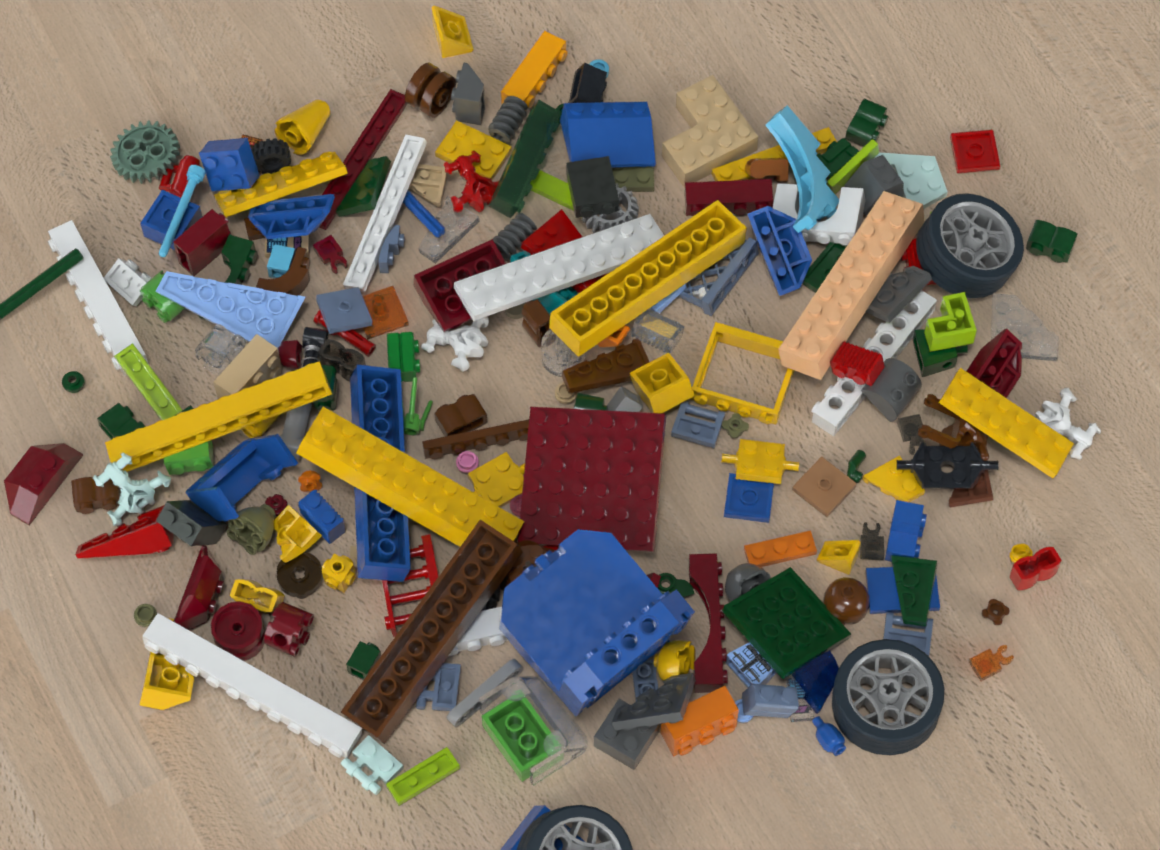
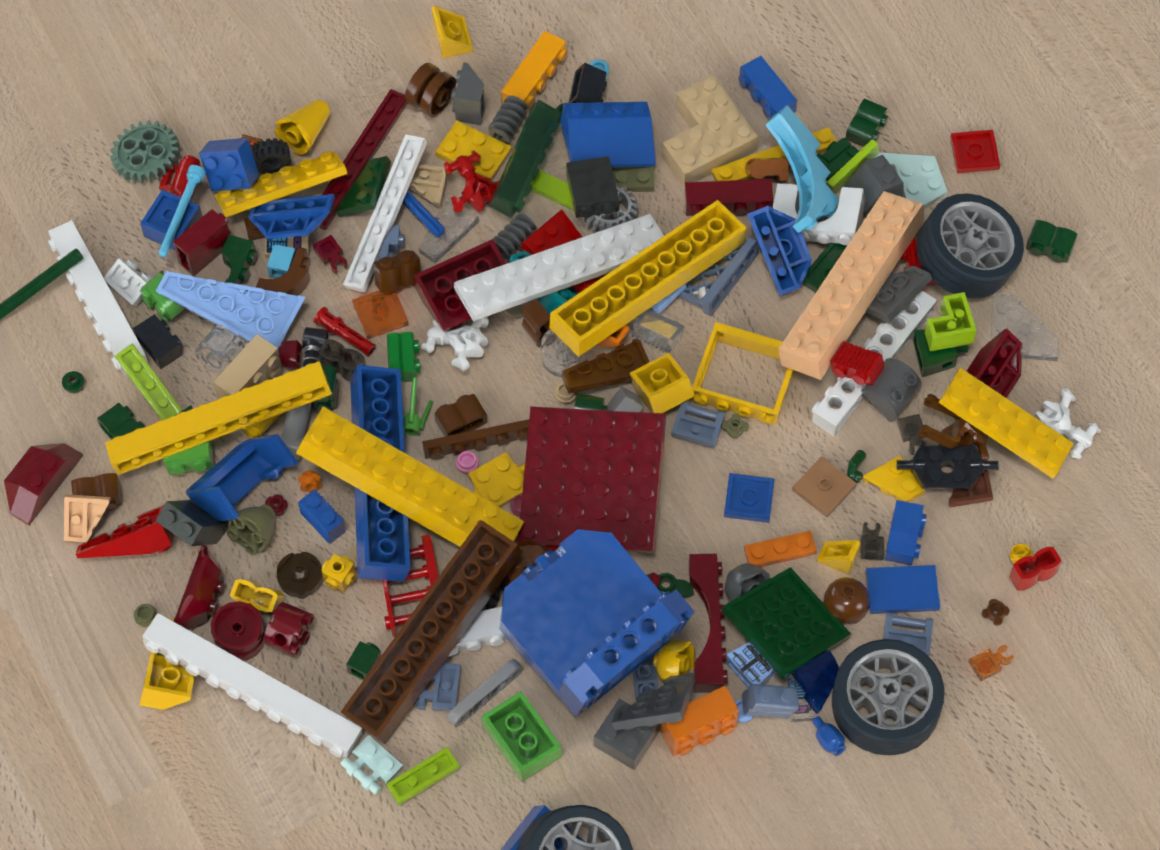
light aqua piece [93,453,171,526] -> none
yellow slope [274,504,322,563] -> none
sand blue plate [316,287,372,334] -> none
clear windscreen [479,675,588,786] -> none
yellow plate [721,439,799,484] -> none
dark green wing [891,555,937,627] -> none
none -> light nougat wing [64,494,111,542]
none -> black brick [133,314,182,370]
none -> reddish brown brick [373,250,421,293]
none -> blue brick [738,56,797,118]

